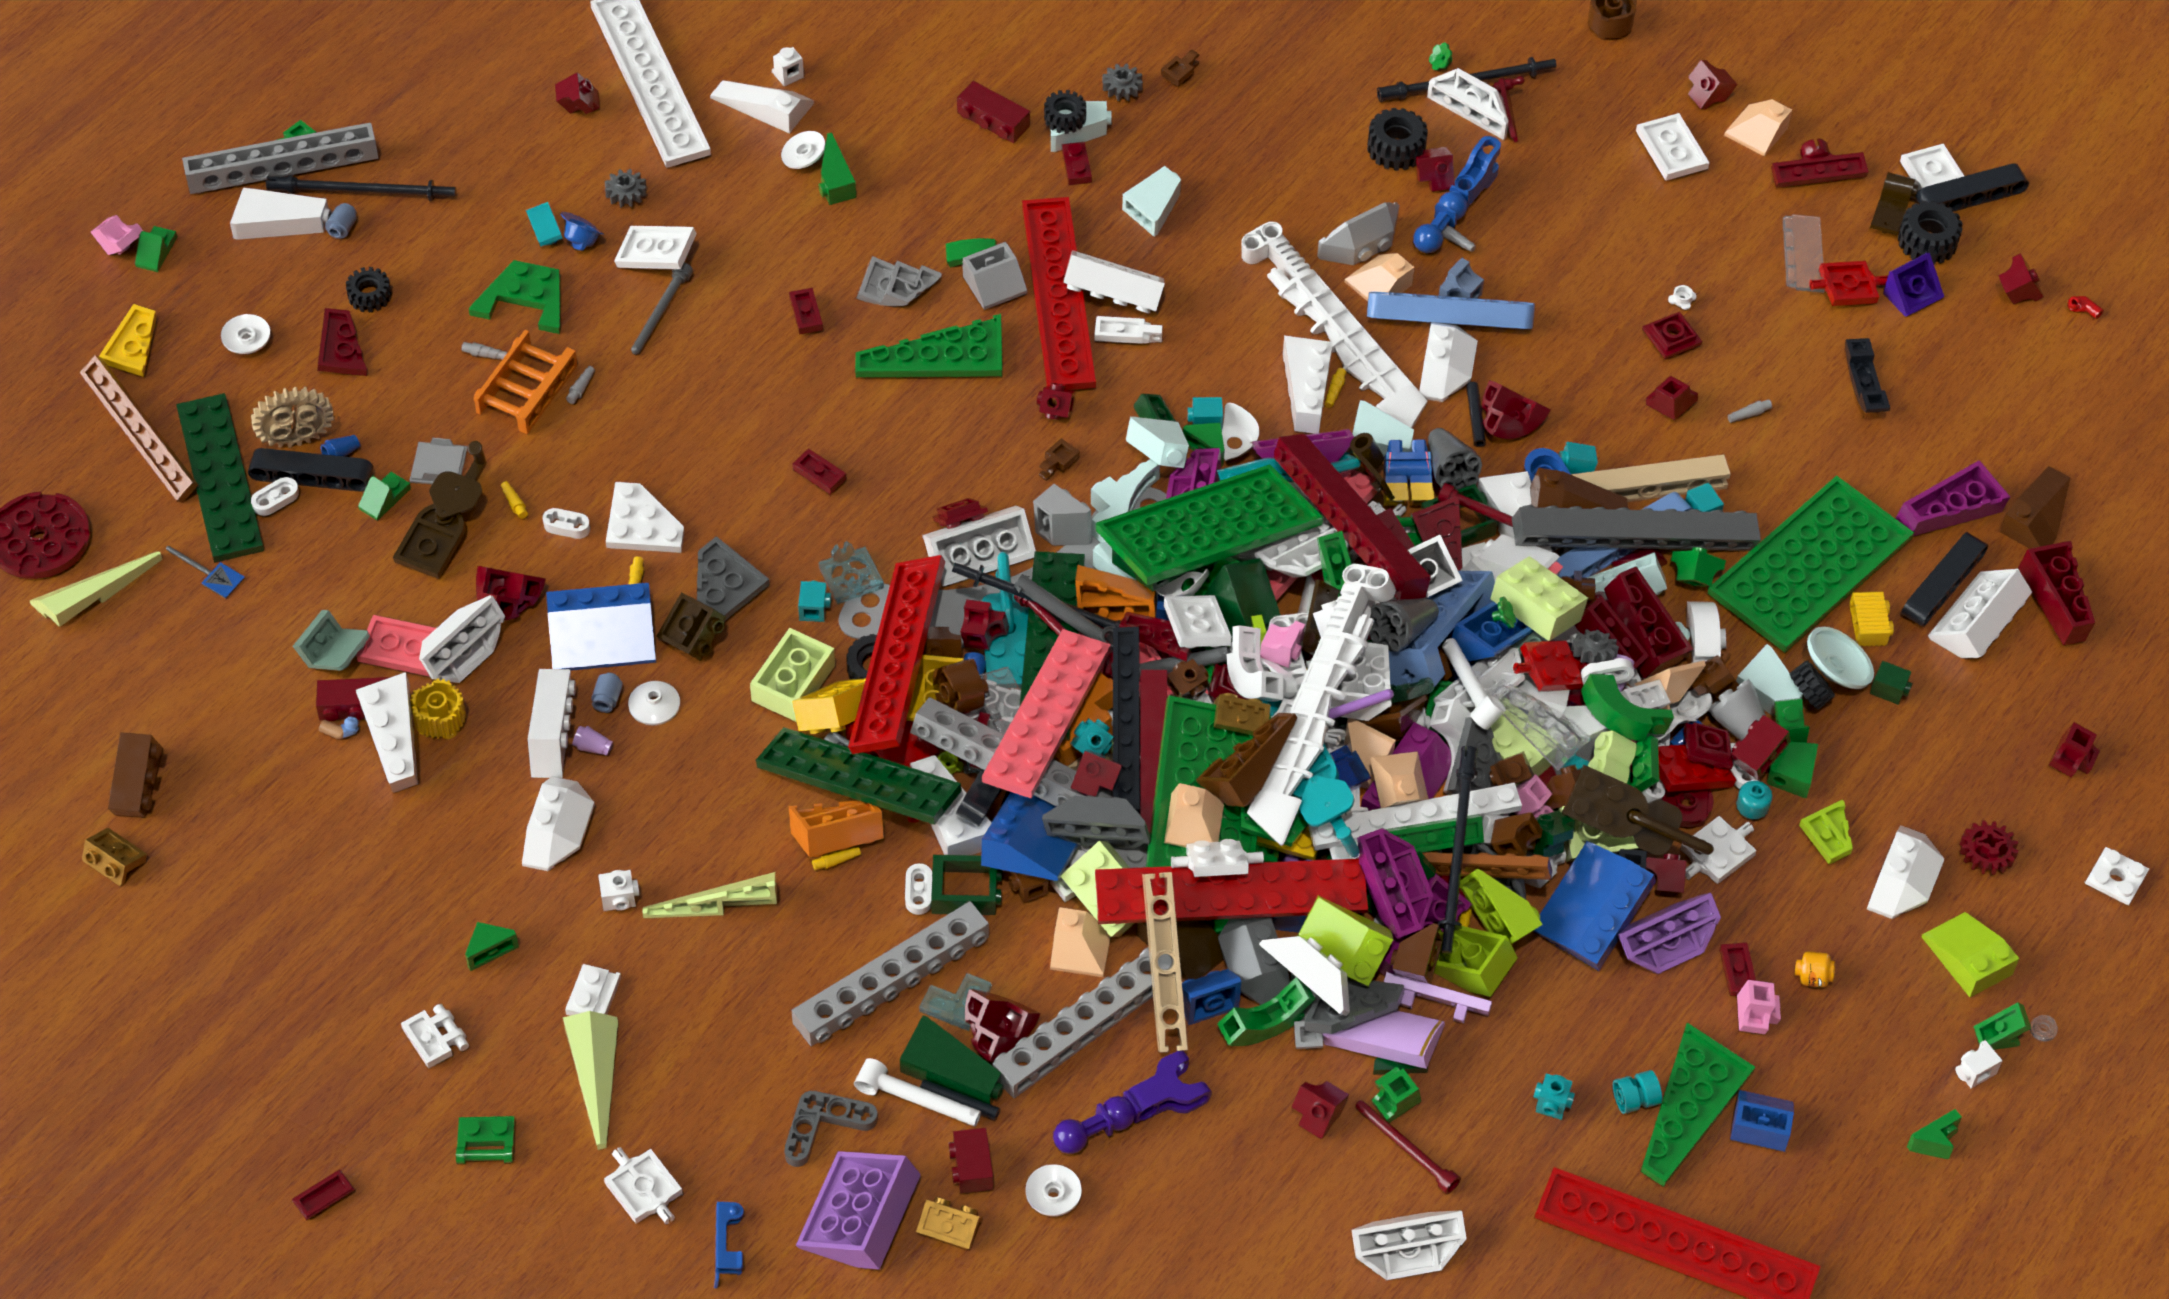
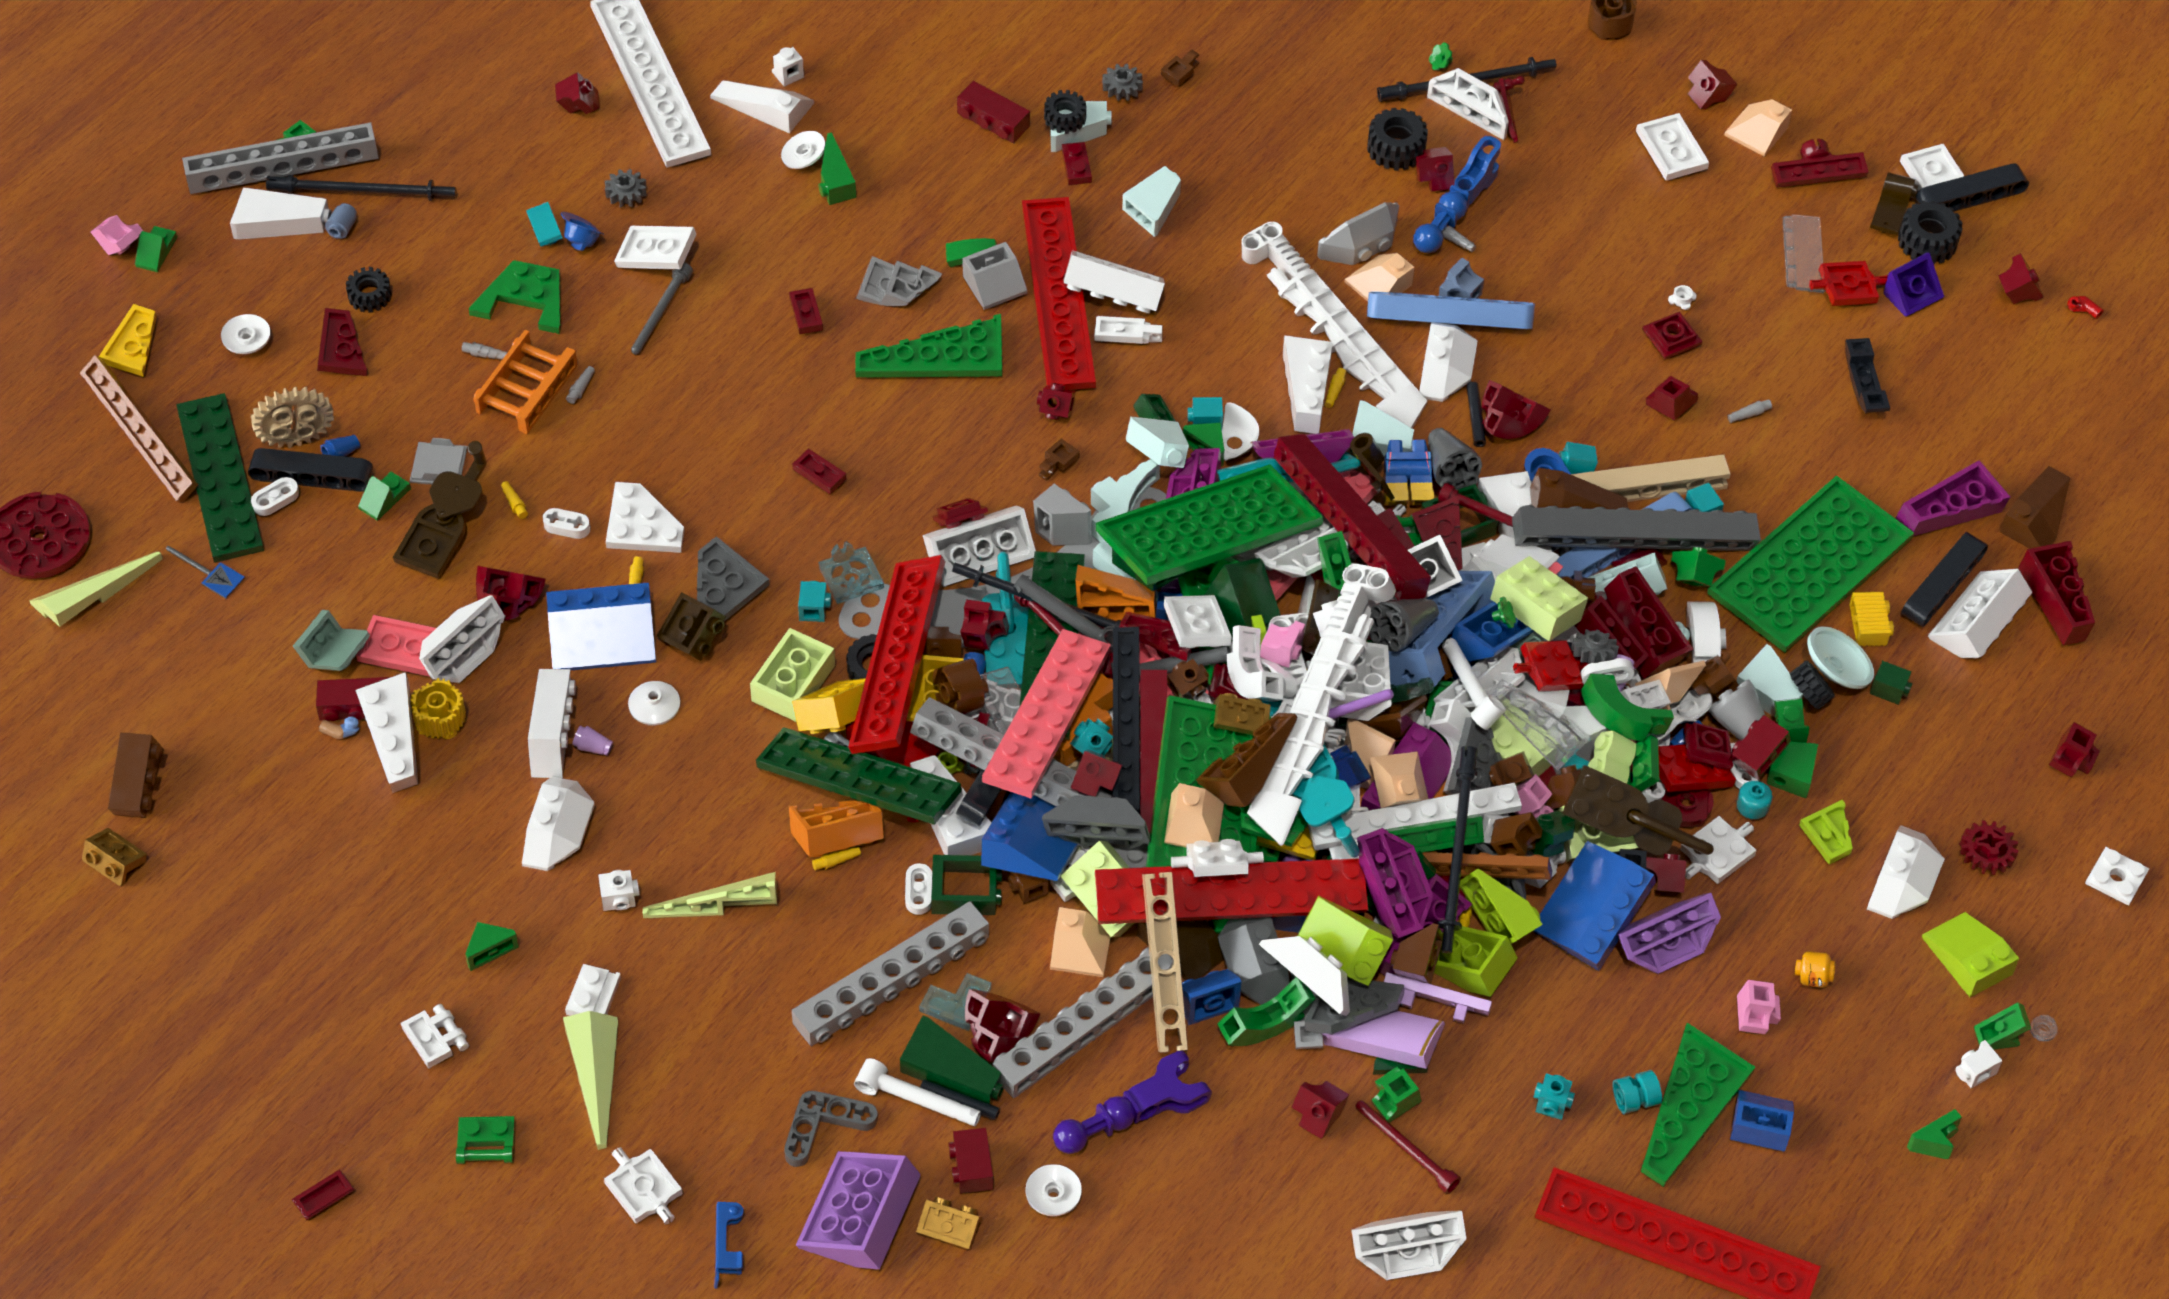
sand blue brick [591,673,623,713] -> none
white piece [1156,569,1209,597] -> none
dark red plate [1720,942,1756,996] -> none

